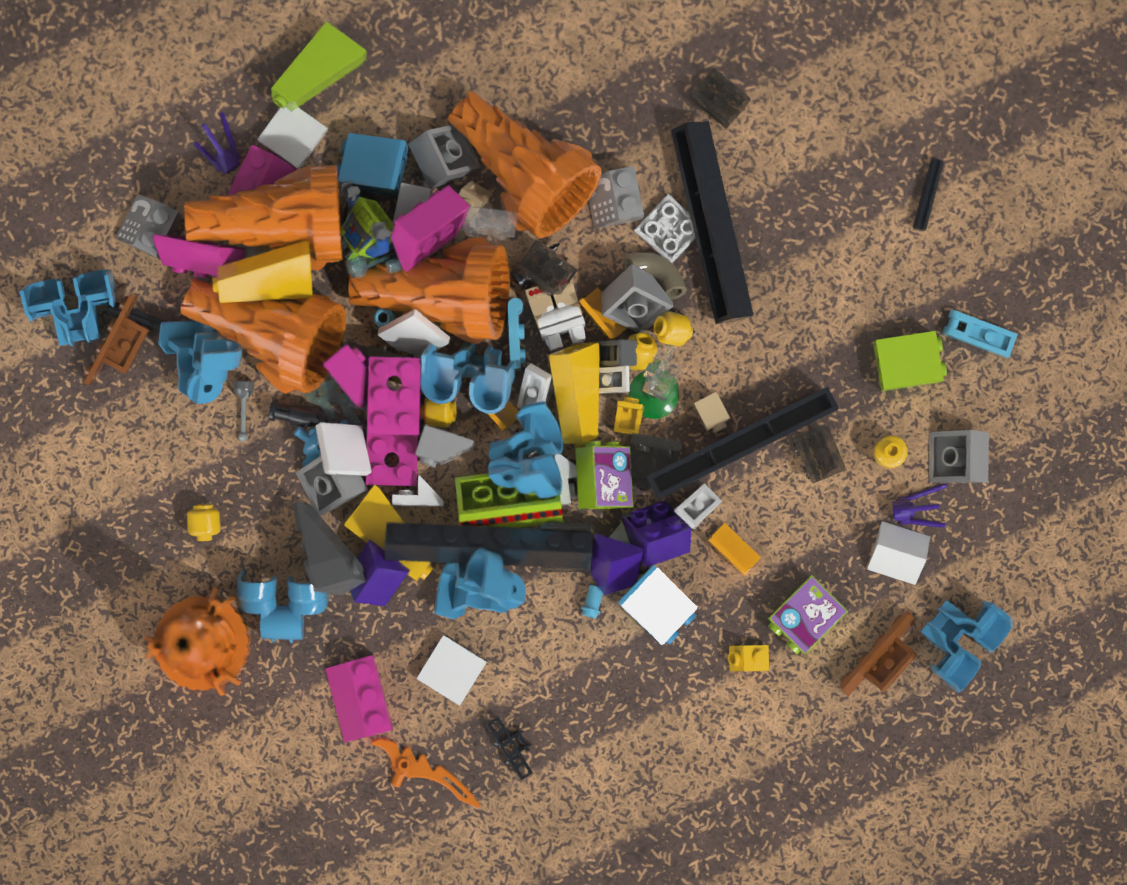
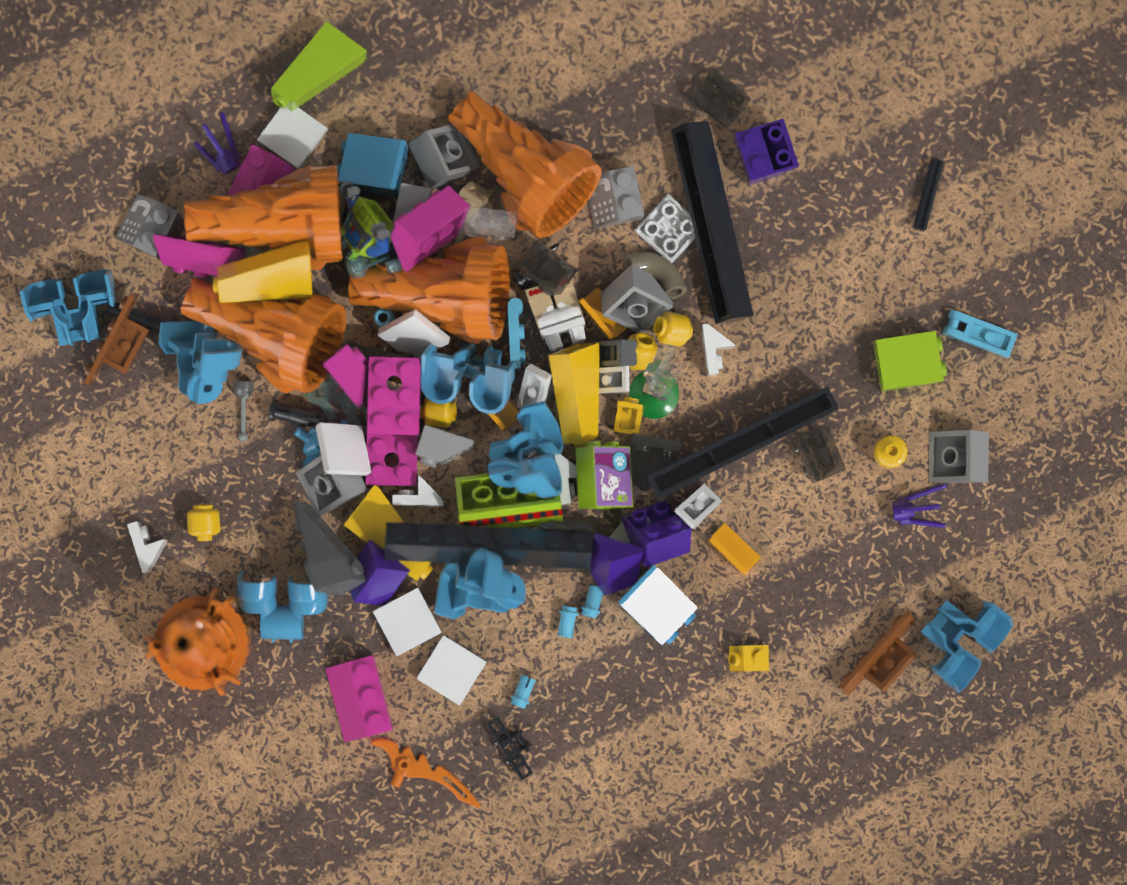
tan brick [693,392,730,433] -> none
brick [767,575,848,655] -> none
white slope [867,521,930,585] -> none
none -> white slope [127,521,168,573]
none -> white tile [373,588,442,656]
none -> medium azure pin [510,675,536,709]
none -> medium azure pin [557,605,579,638]
none -> white slope [701,324,736,376]
none -> dark purple slope [734,118,799,186]

